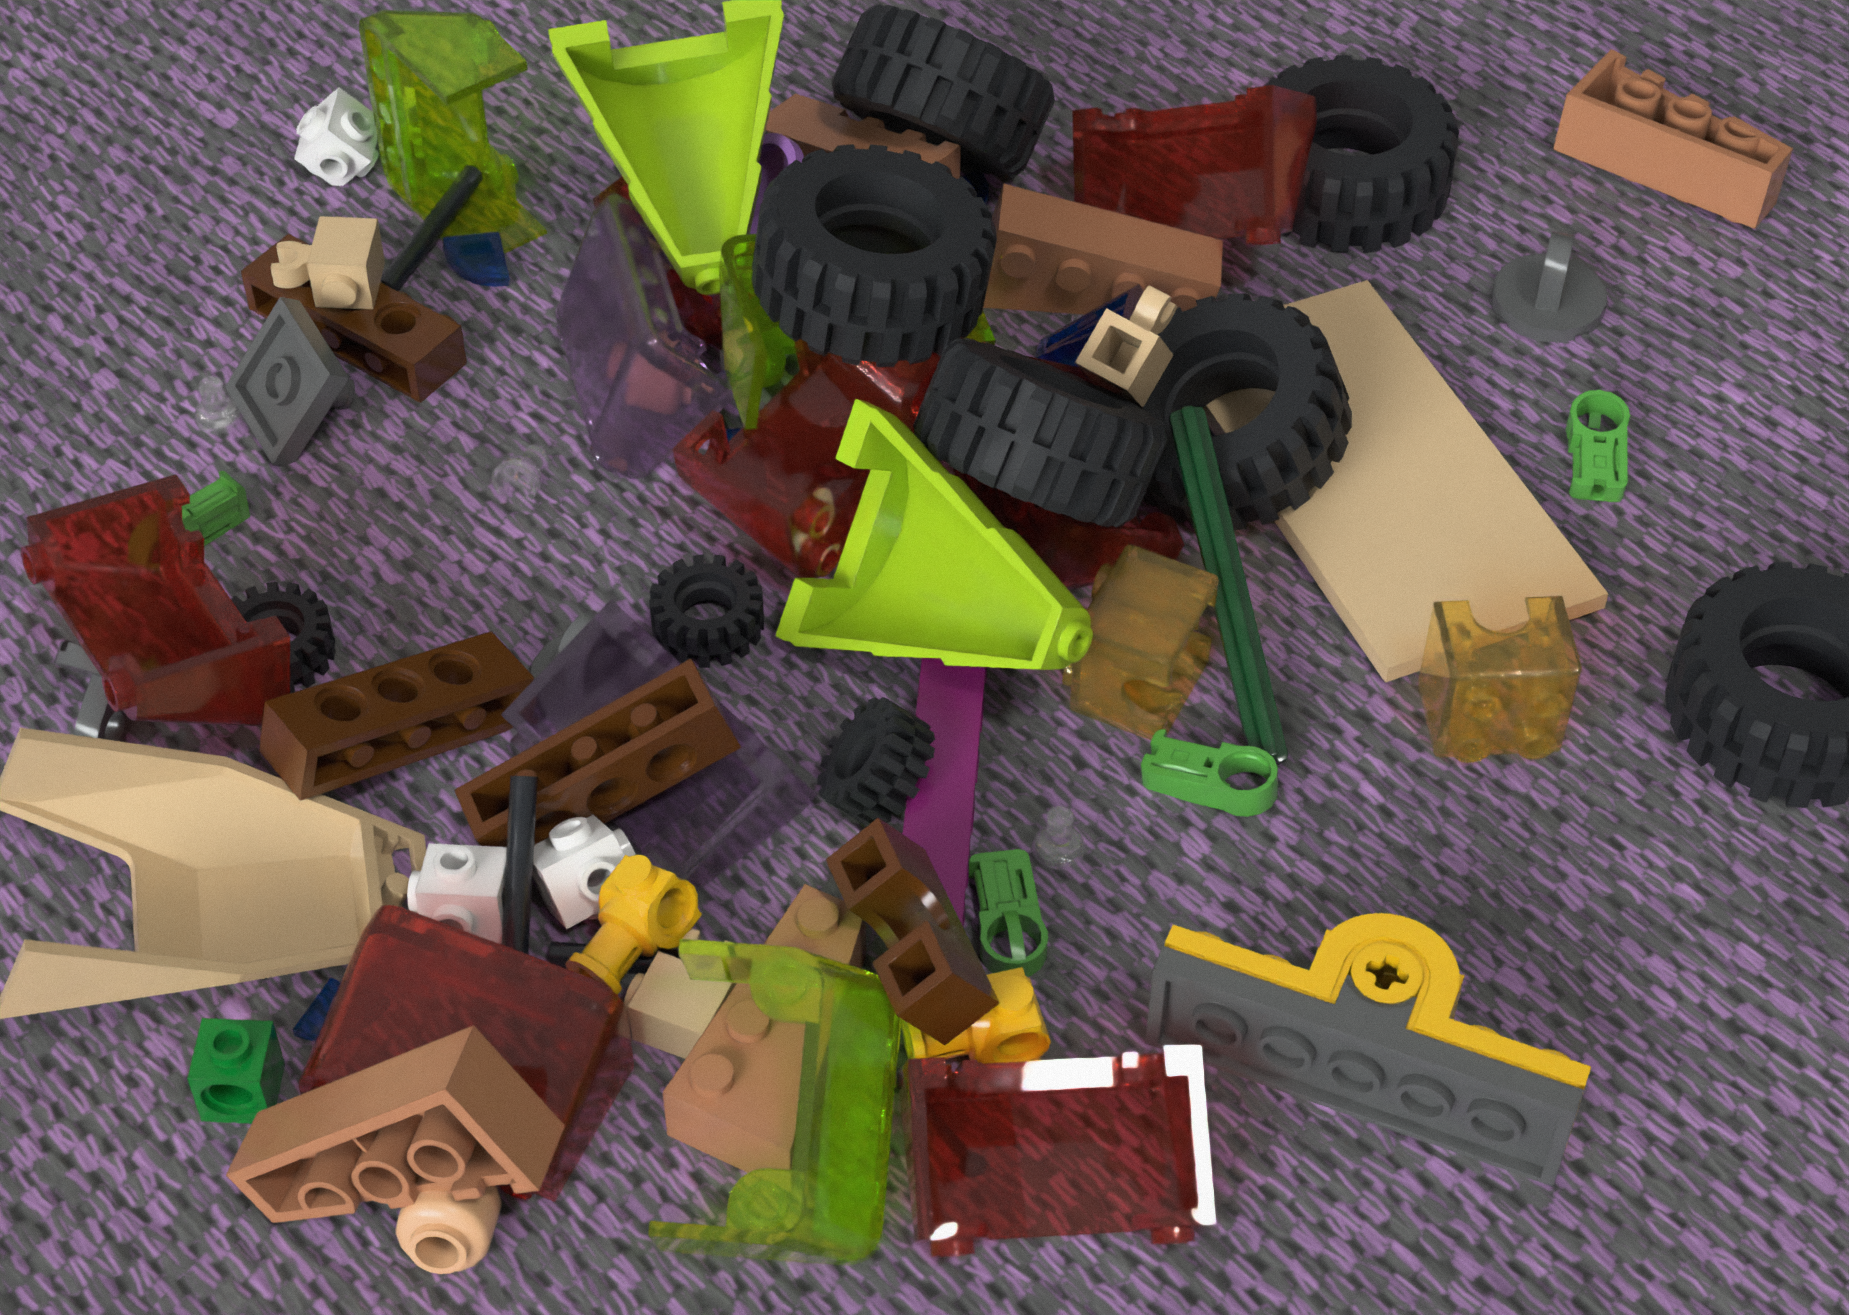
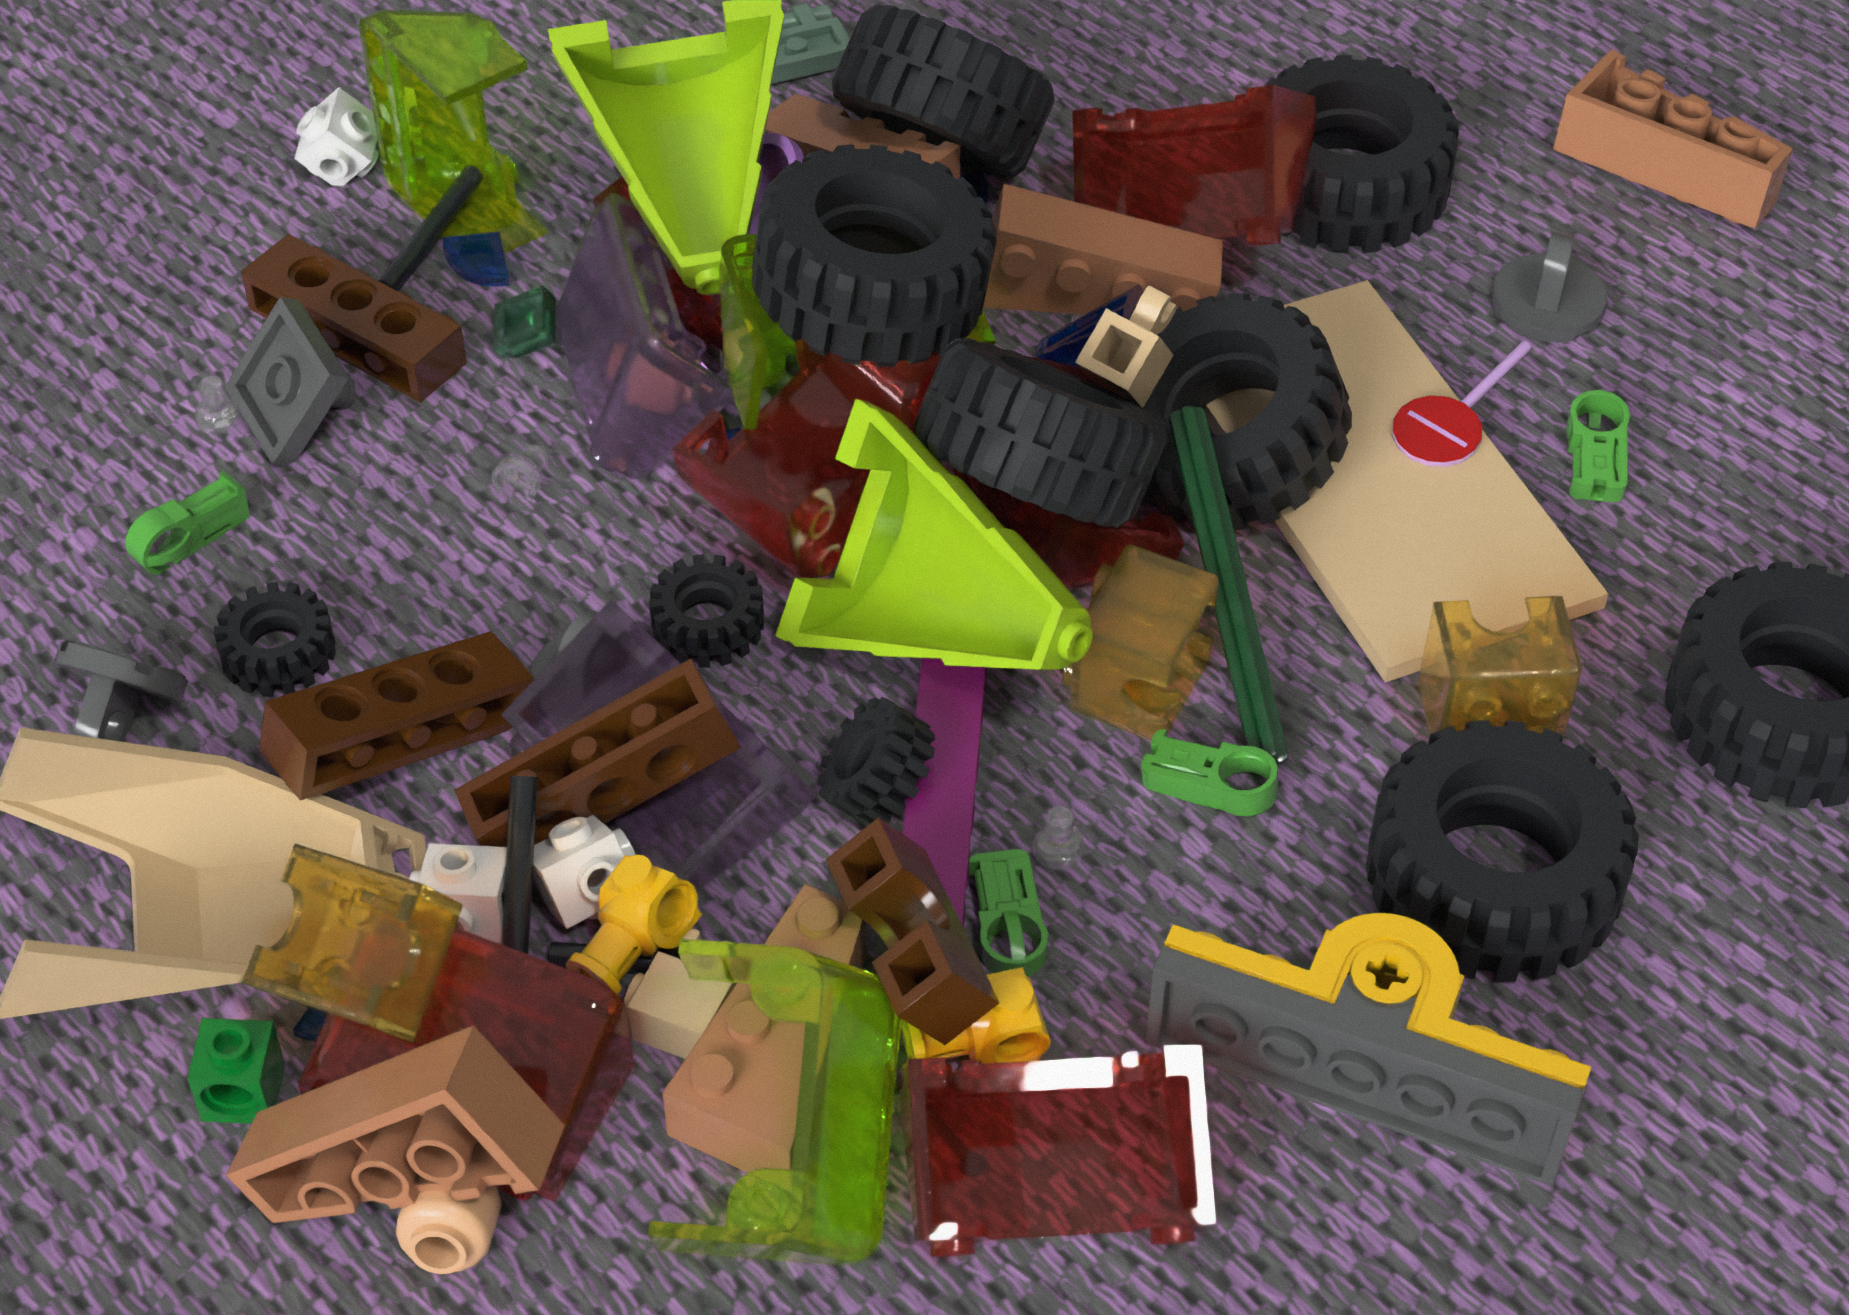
clear red windscreen [21,474,290,726] -> none
tan brick [271,216,385,310] -> none
none -> clear yellow piece [241,843,463,1043]
none -> clear green plate [494,285,556,358]
none -> sand green plate [772,3,850,84]
none -> black tyre [1366,720,1639,982]
none -> red piece [1392,341,1531,467]

